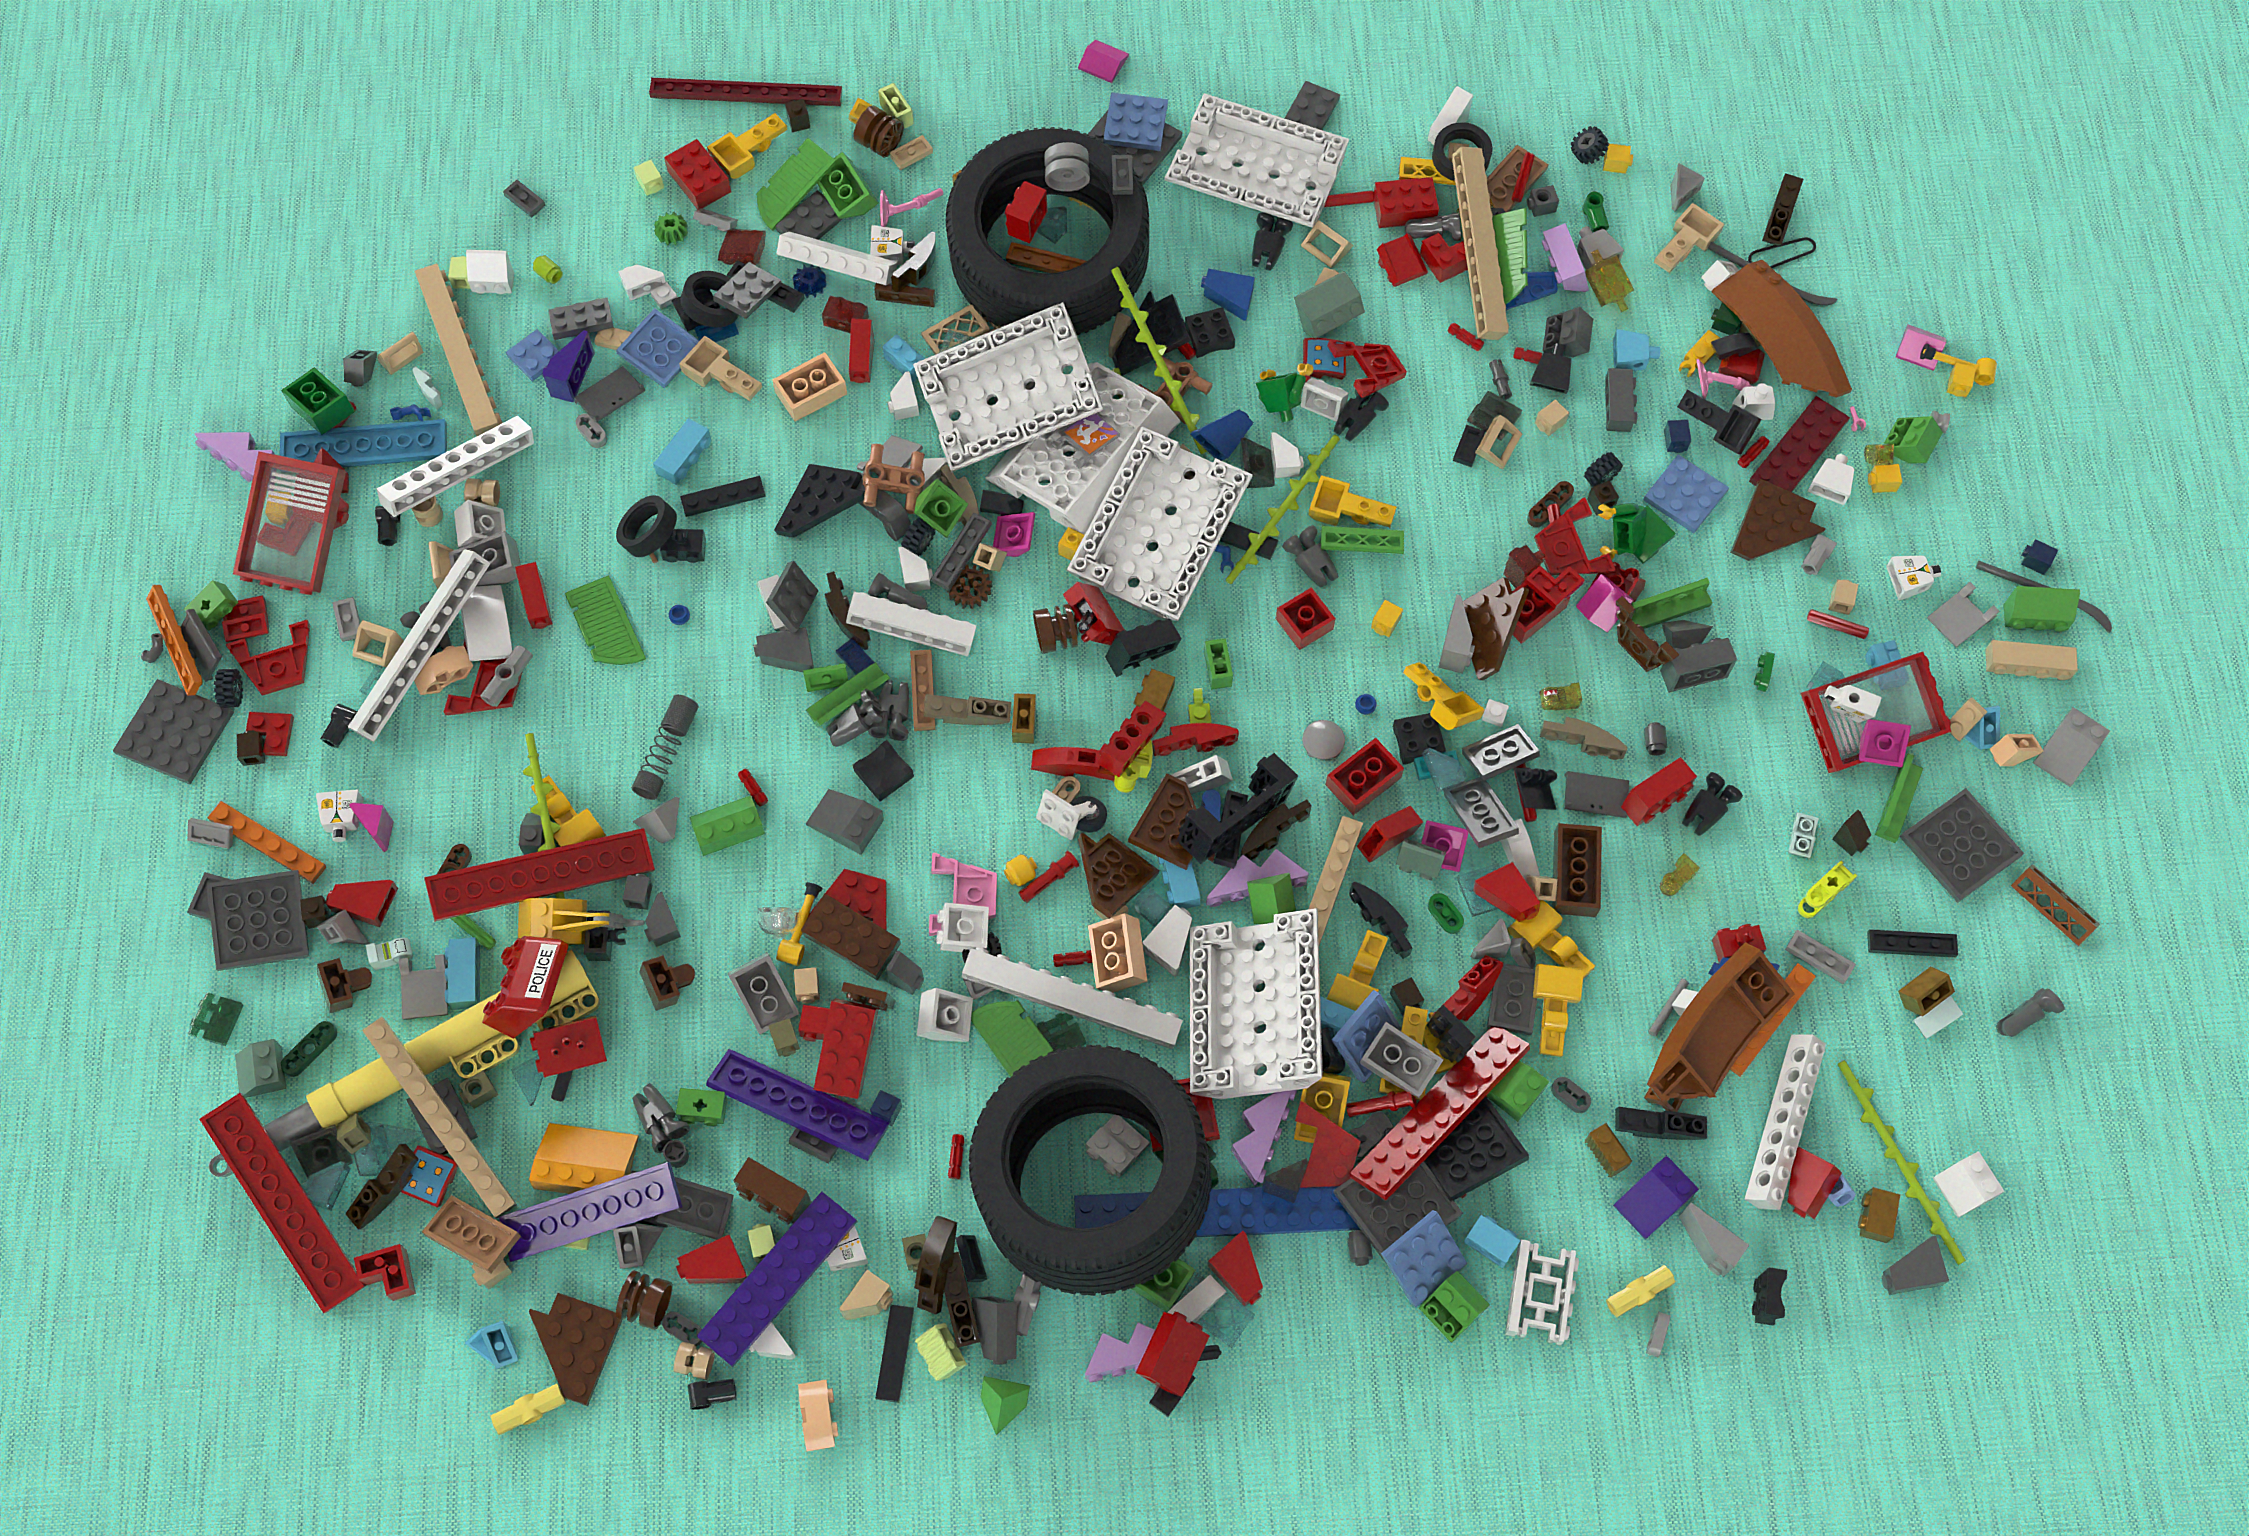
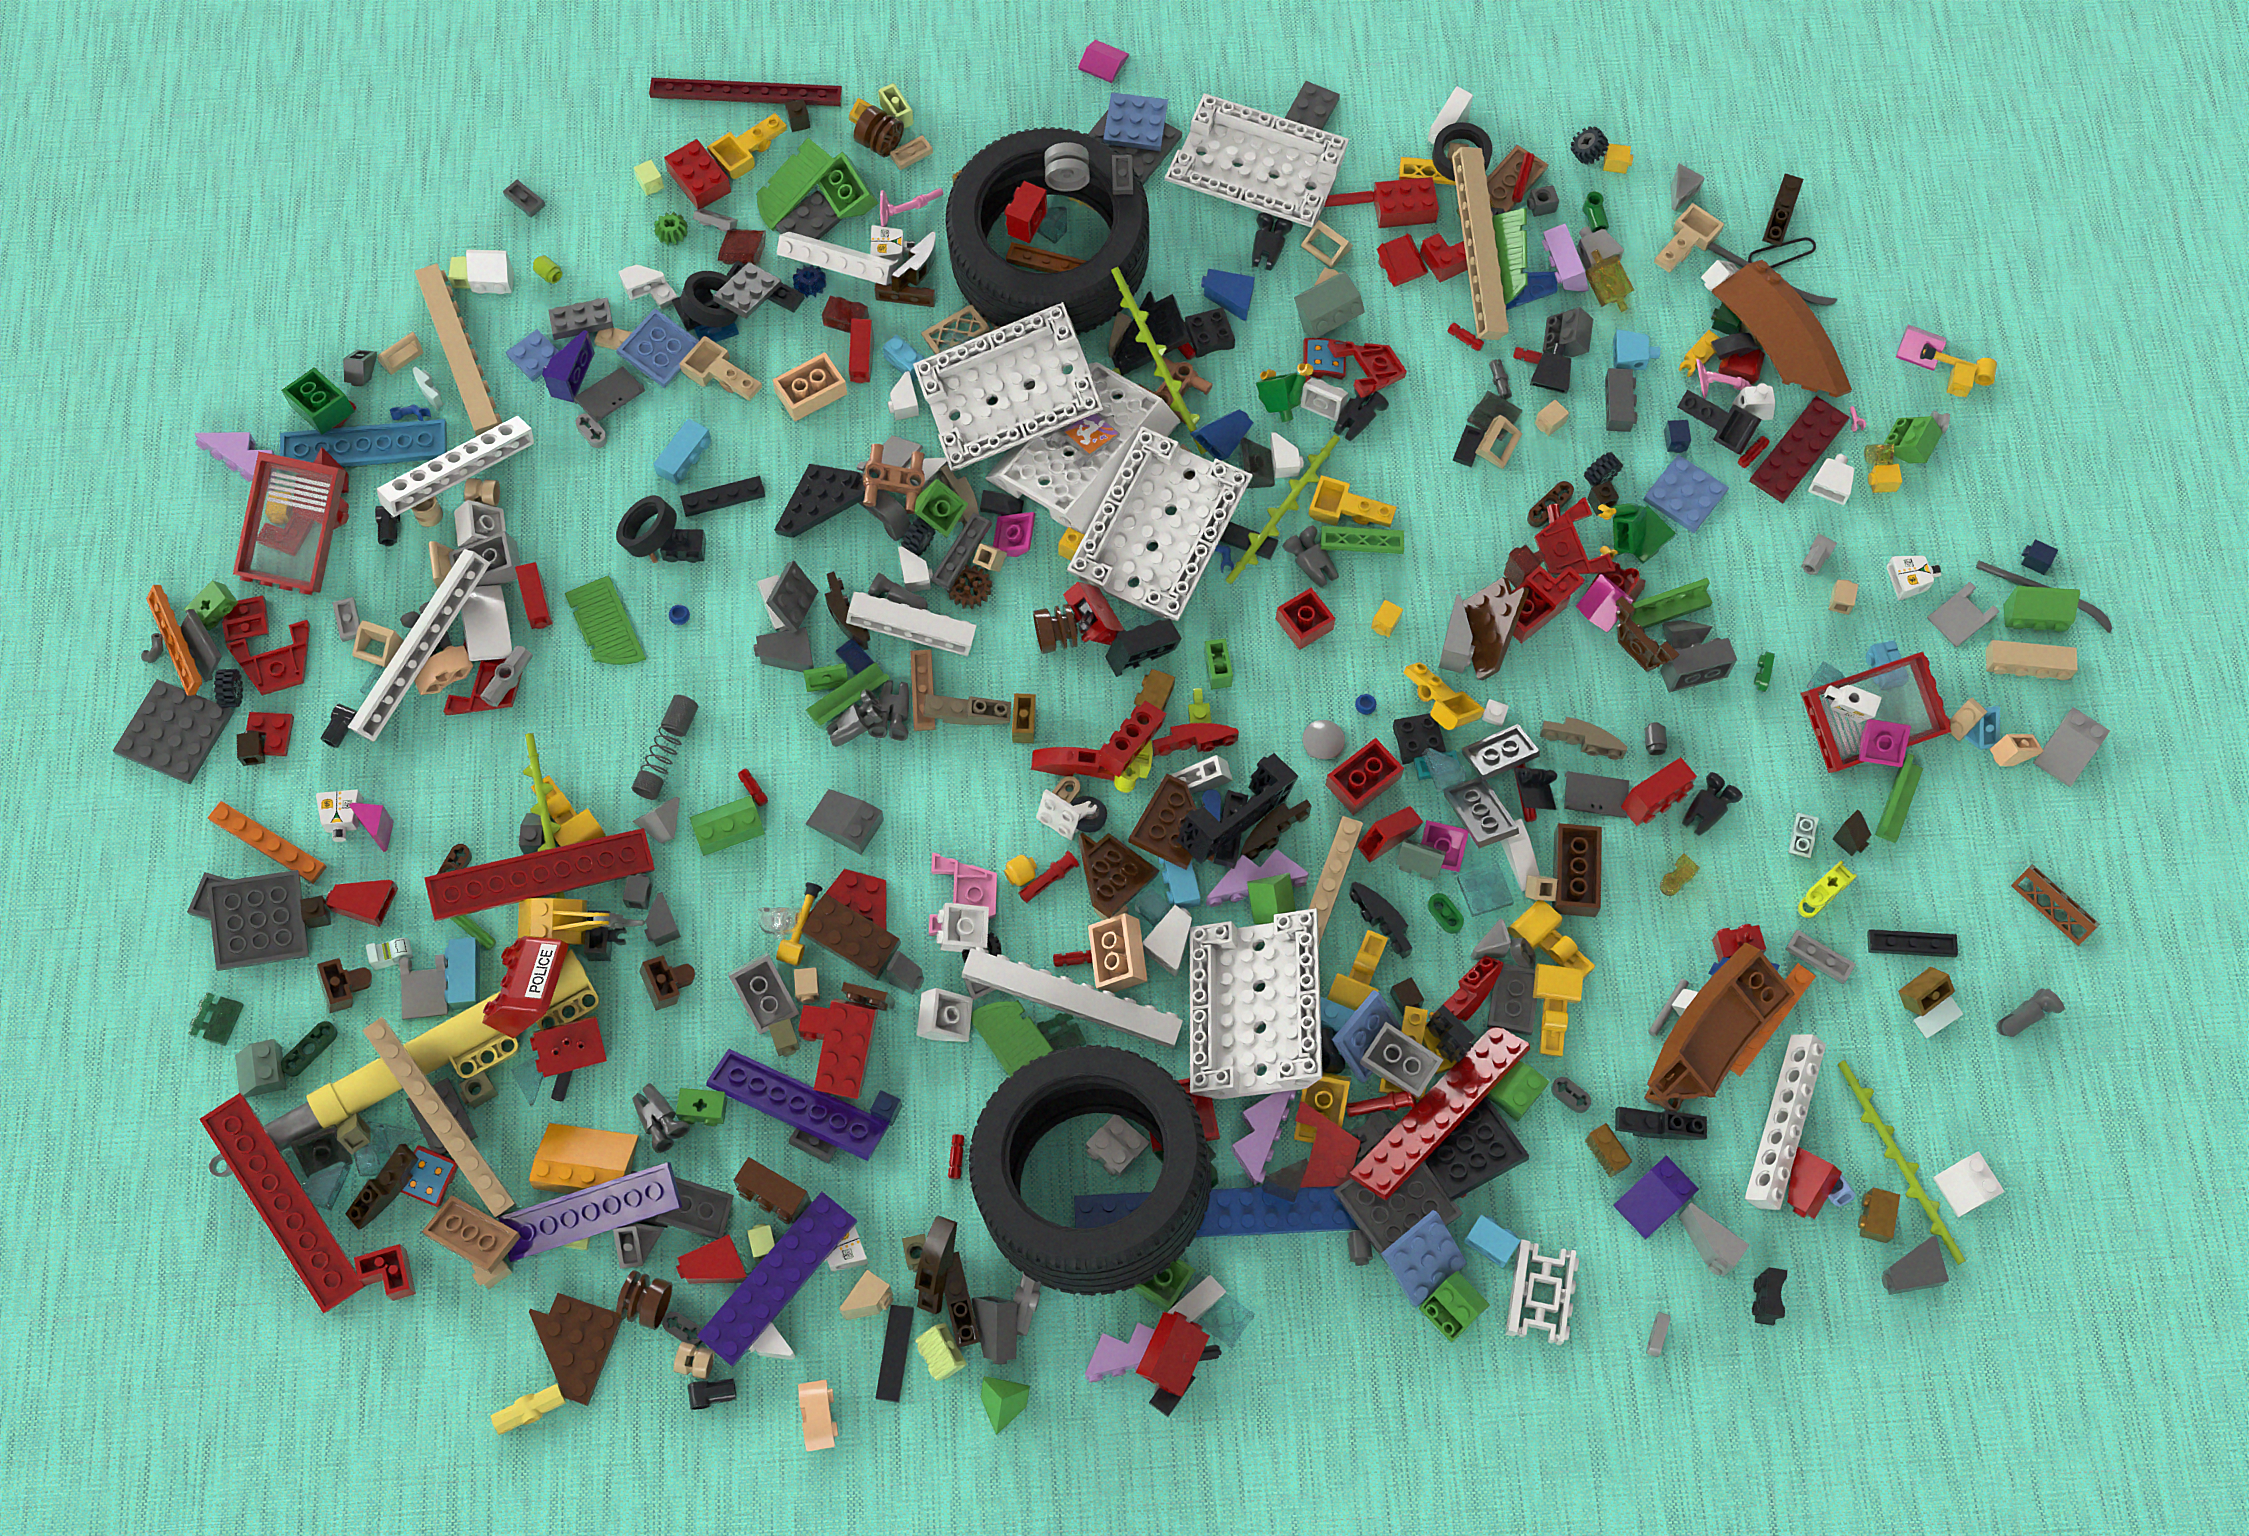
light grey plate [187,818,233,849] -> none
light grey slope [316,909,370,945] -> none
medium azure slope [465,1321,519,1369] -> none
dark grey wheel [663,1140,689,1168] -> none
black brick [853,740,914,802] -> none
black tile [956,1235,987,1282] -> none
red slope [1208,1231,1263,1307] -> none
dark grey piece [1405,213,1461,241] -> none
red slope [1473,862,1540,922] -> none
clear yellow leg [1539,682,1582,710] -> none
light yellow piece [1606,1265,1676,1318] -> none
reddish brown wing [1730,479,1826,561] -> none
red axle [1807,609,1869,639] -> none
dark grey plate [1900,788,2024,903] -> none

